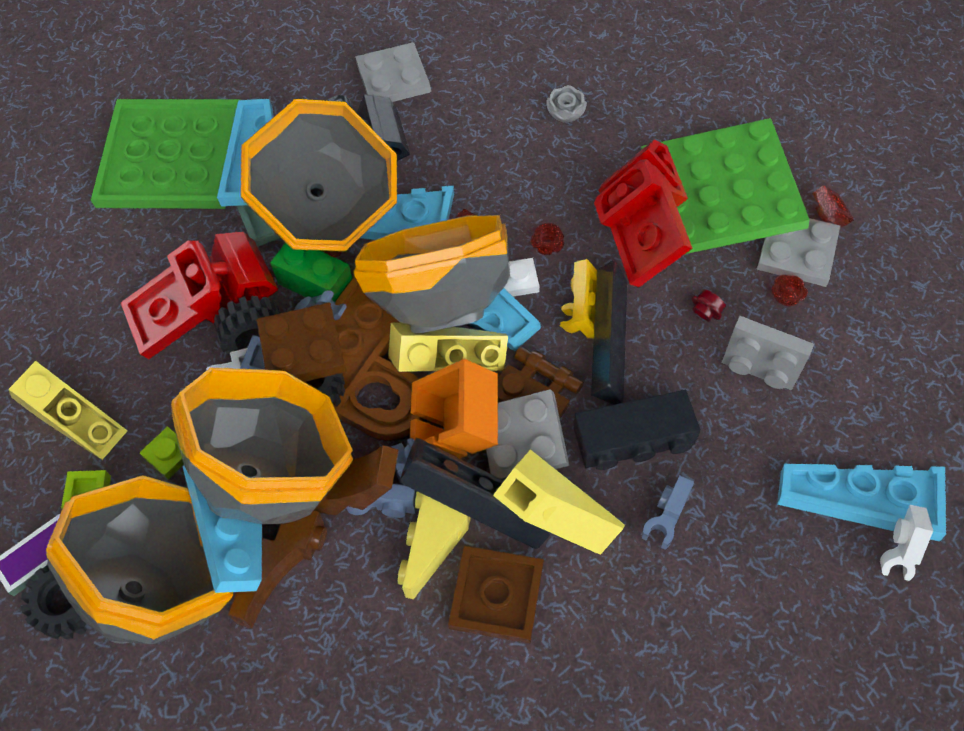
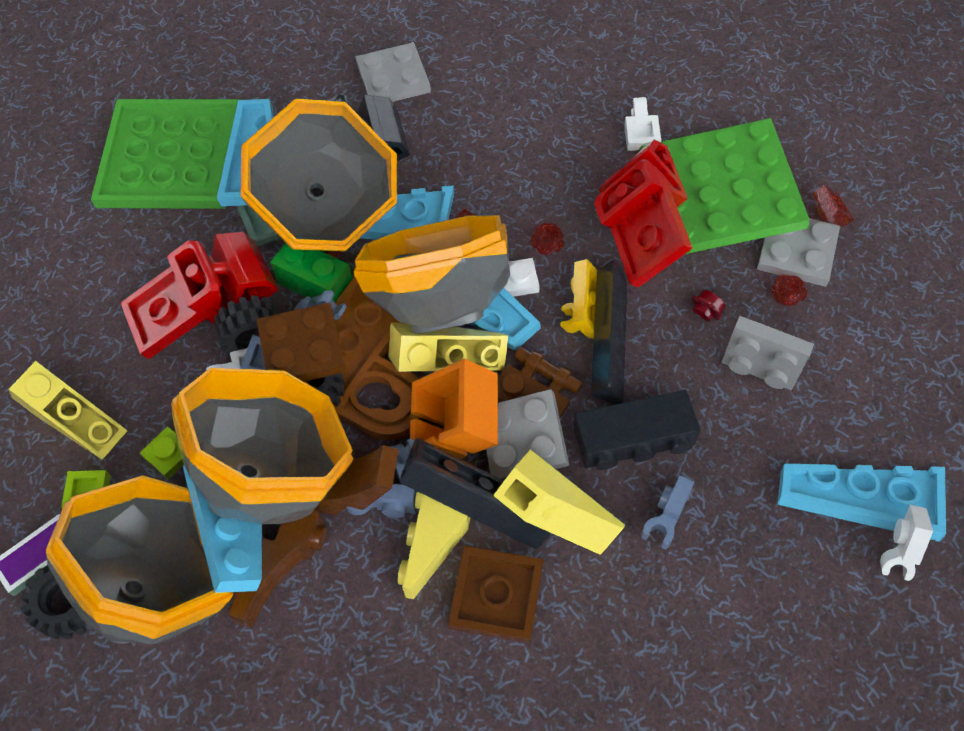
light grey plate [547,85,587,122] -> none
none -> white plate [624,97,661,151]

